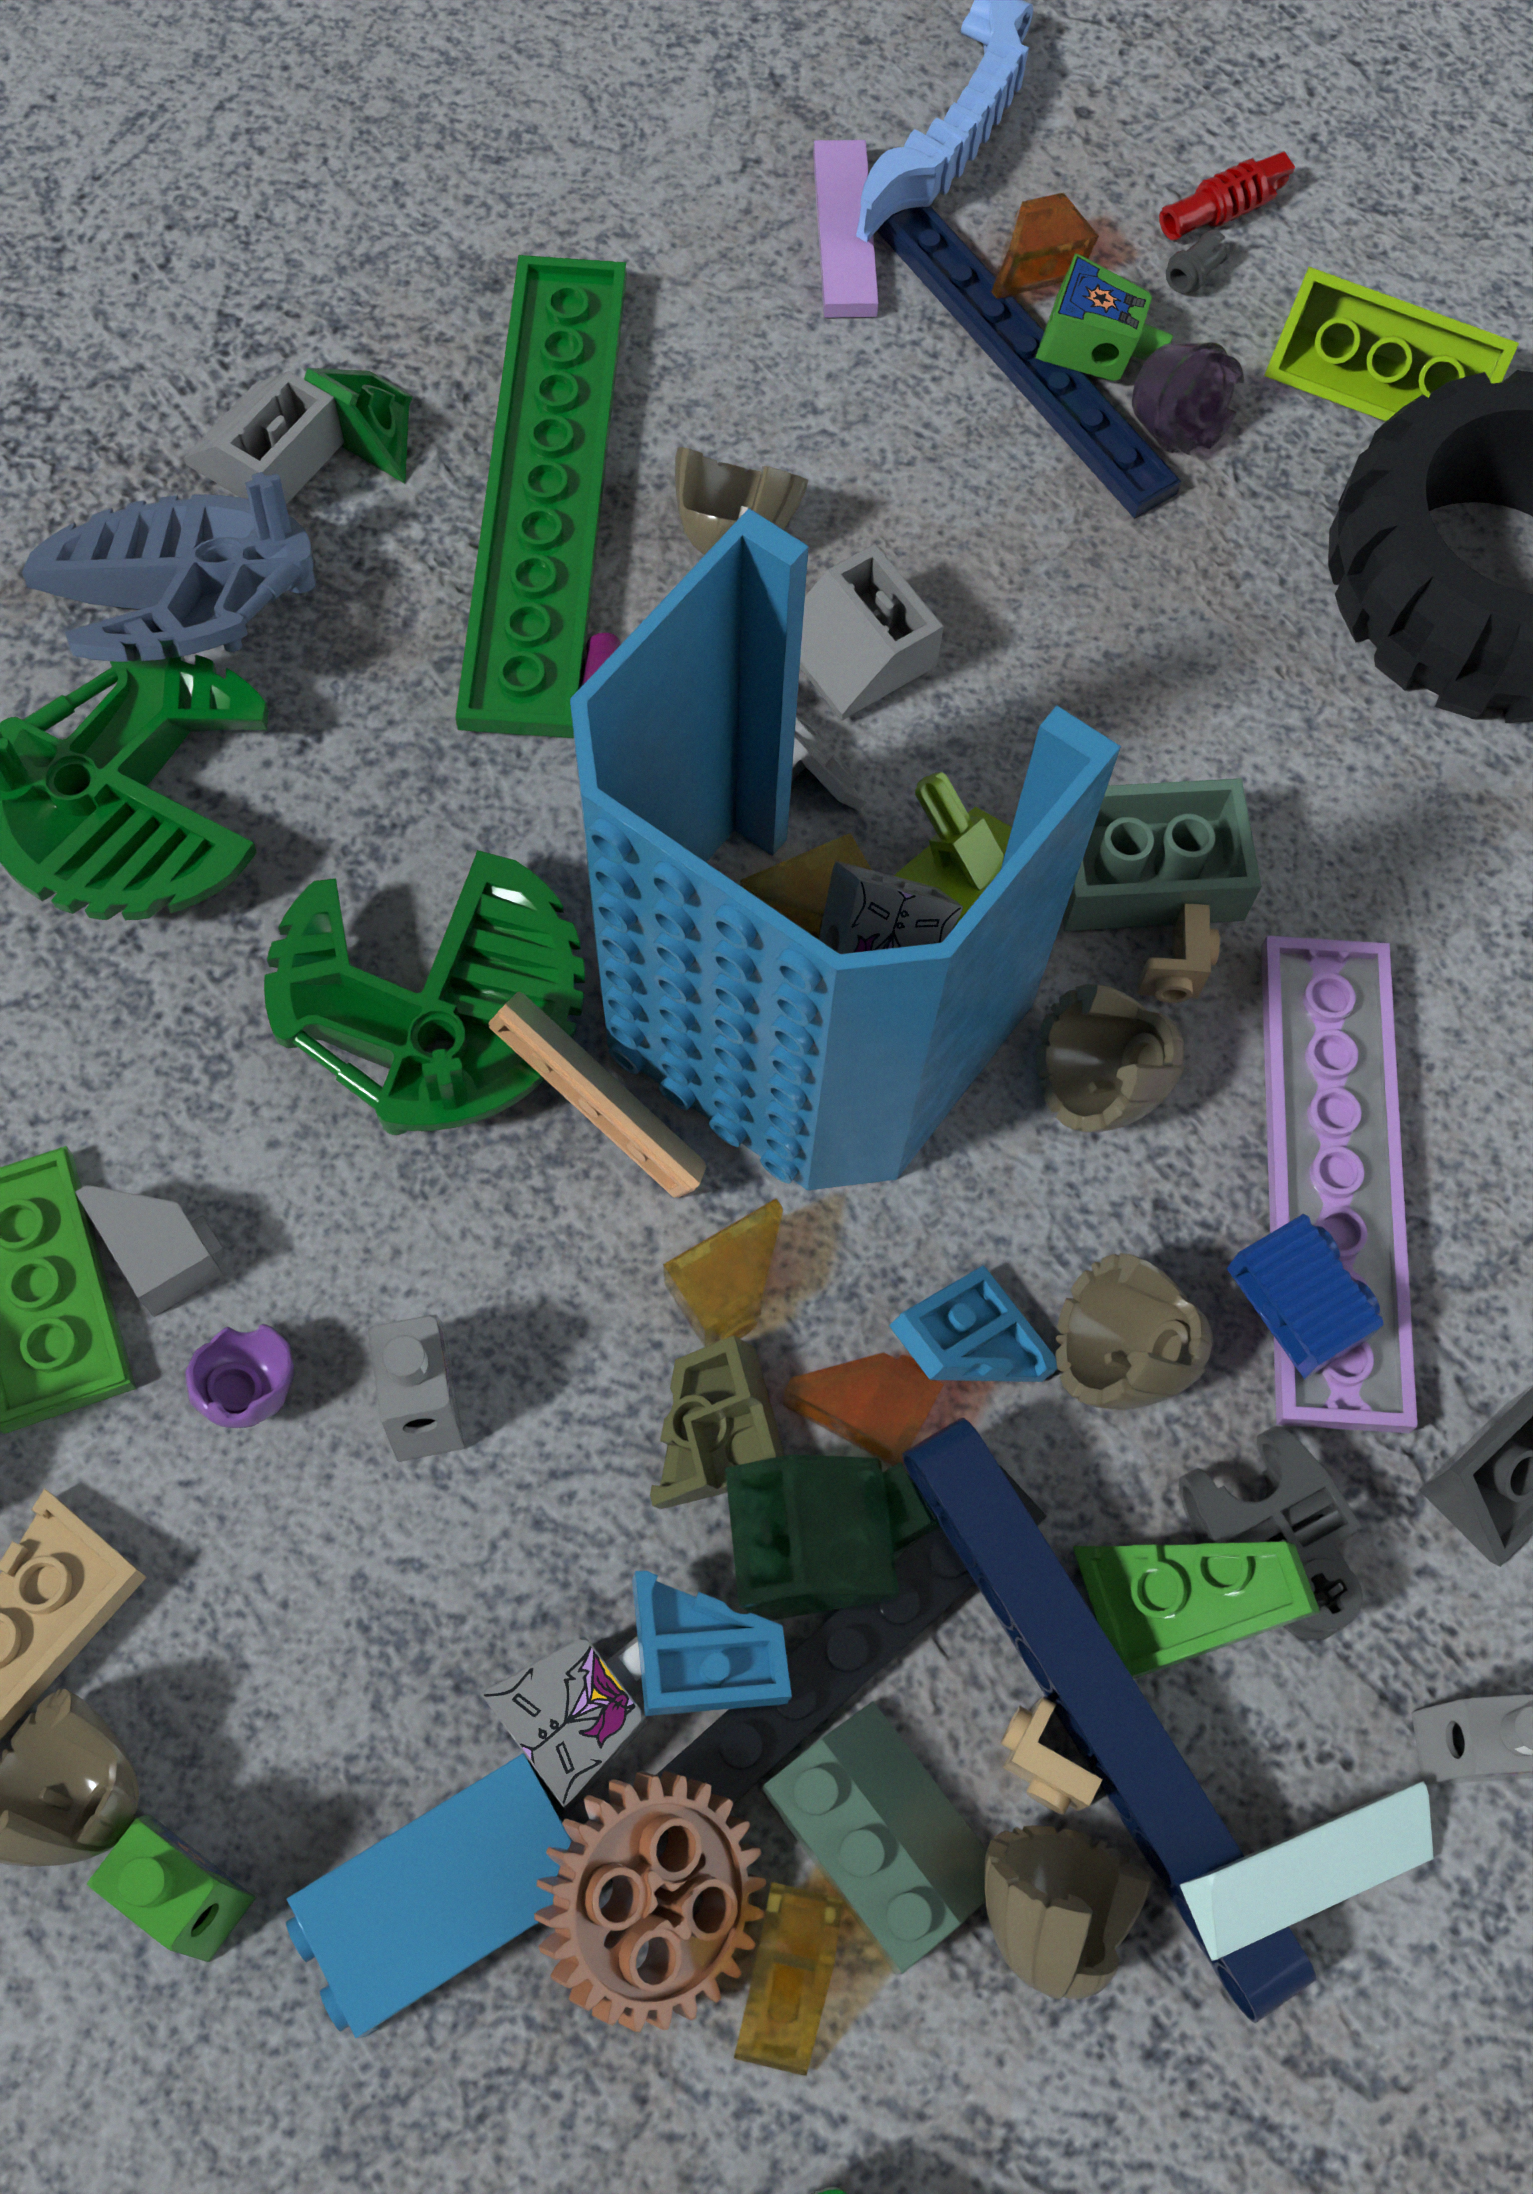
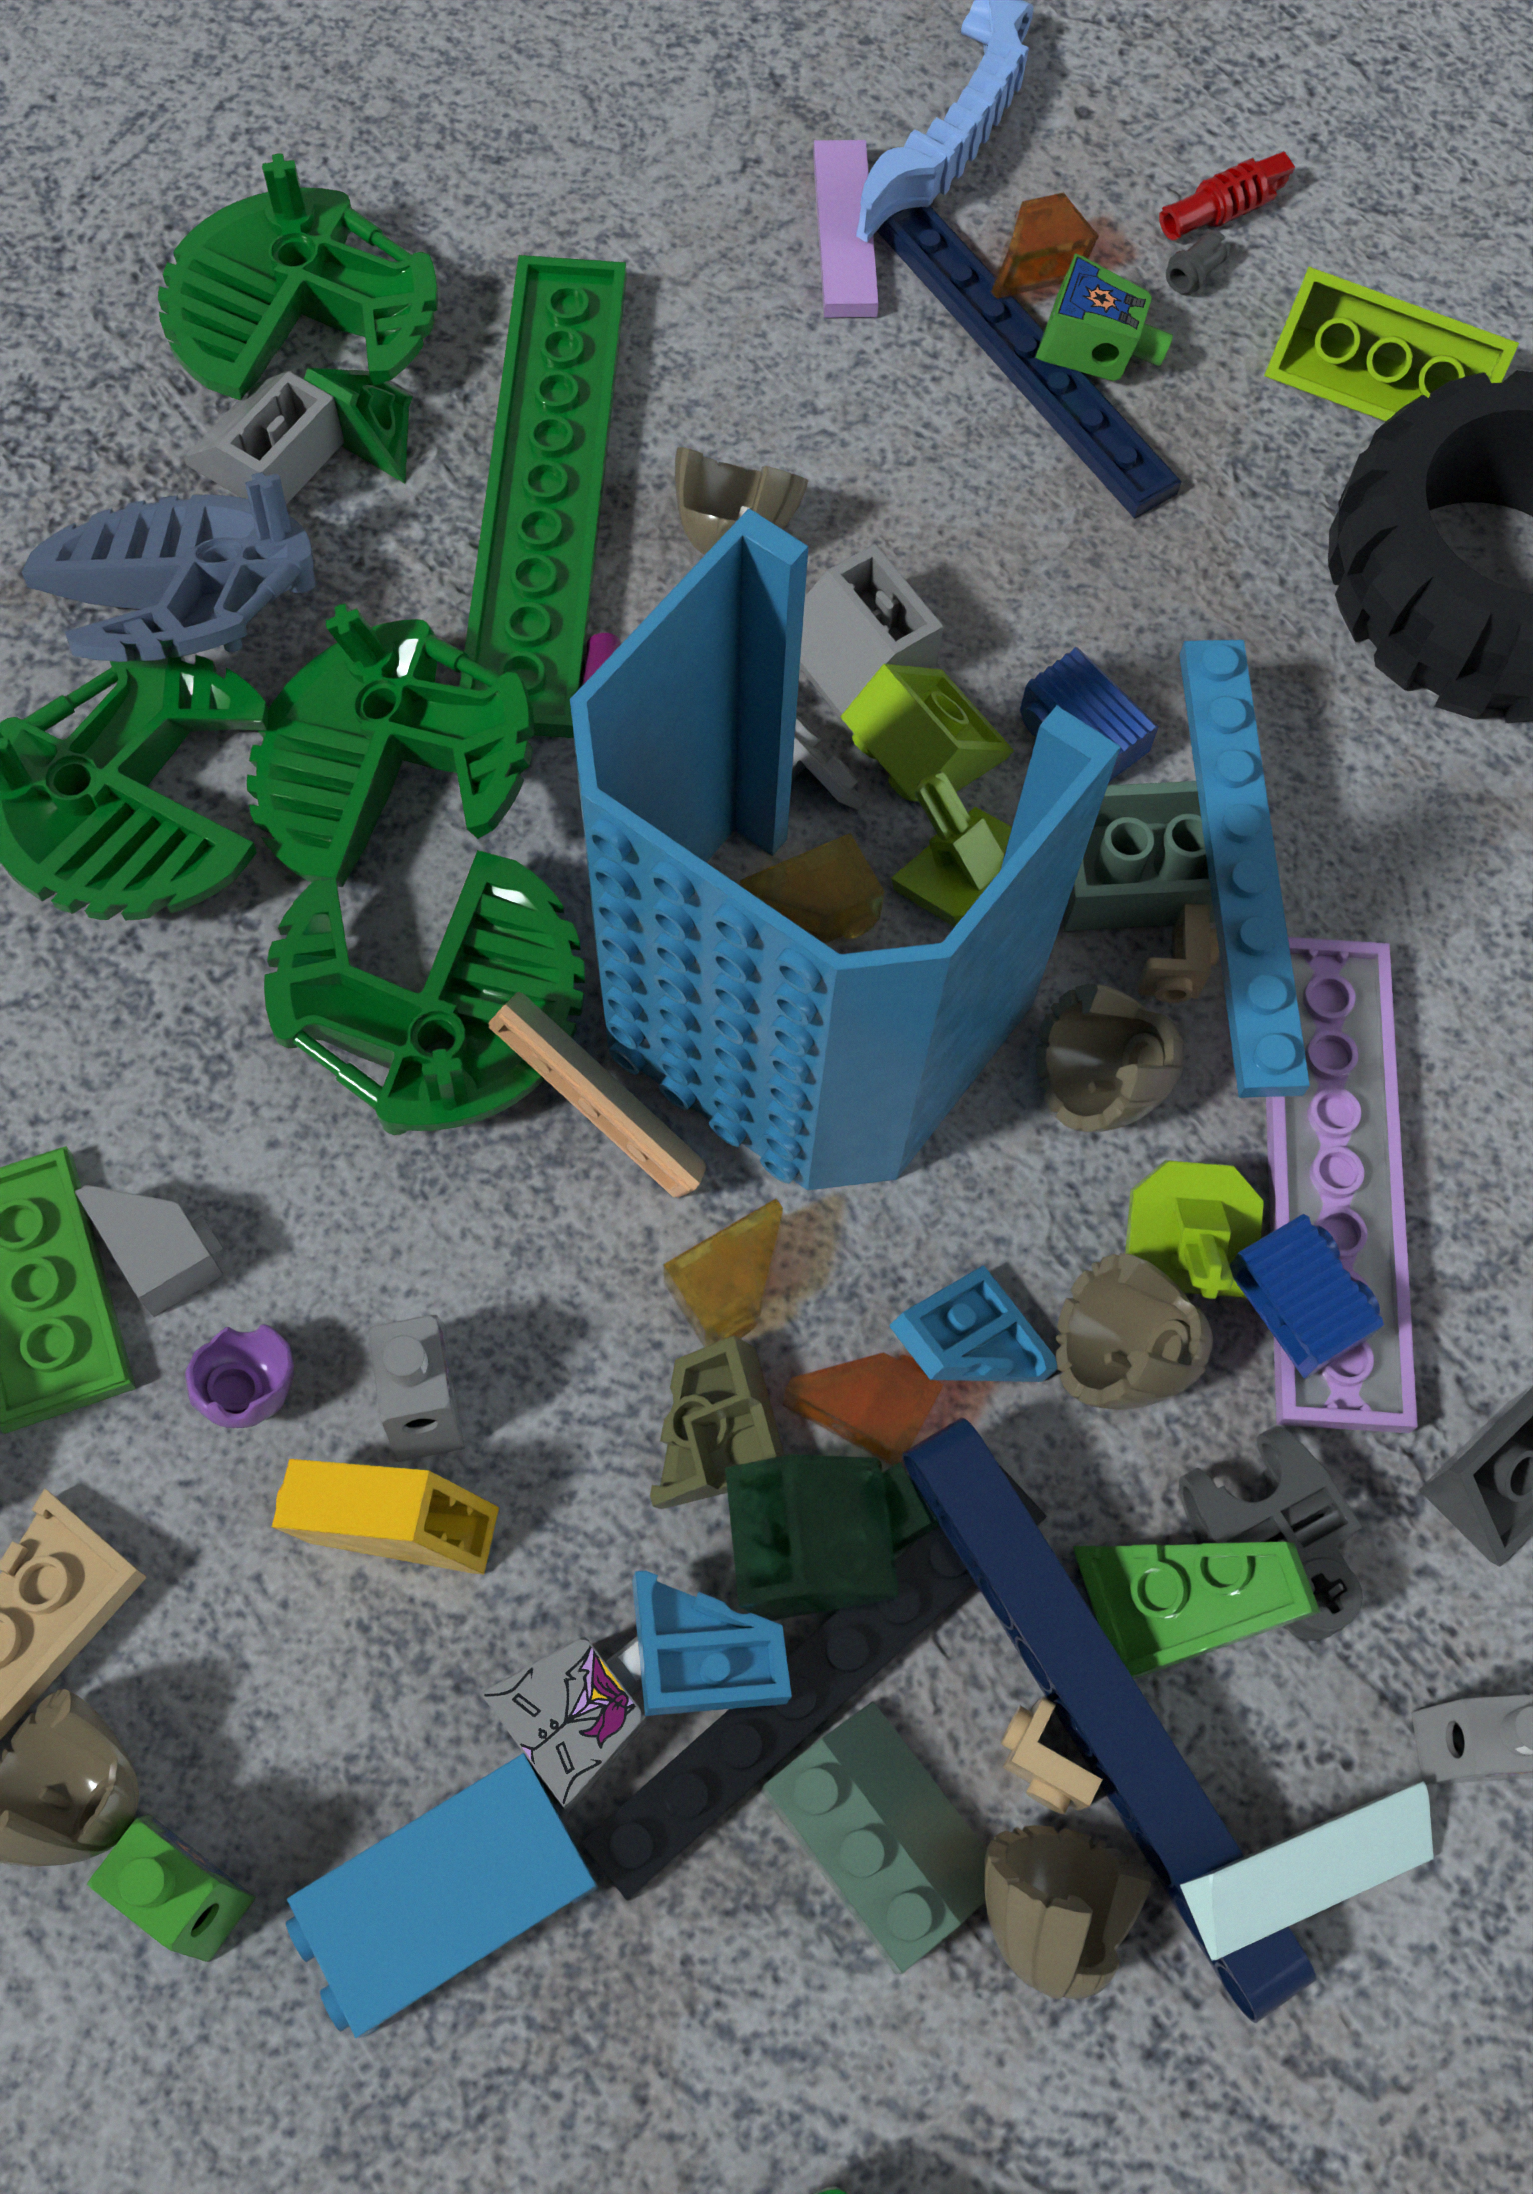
nougat gear [534,1771,766,2032] -> none
clear yellow slope [734,1882,844,2076] -> none
light grey torso [819,861,963,954] -> none
clear purple cone [1132,342,1244,455] -> none
none -> green piece [158,153,438,401]
none -> green piece [247,604,535,887]
none -> yellow slope [271,1459,499,1575]
none -> lime slope [840,664,1014,801]
none -> blue brick [1020,647,1159,782]
none -> lime piece [1125,1160,1264,1299]
none -> dark azure plate [1179,640,1310,1098]

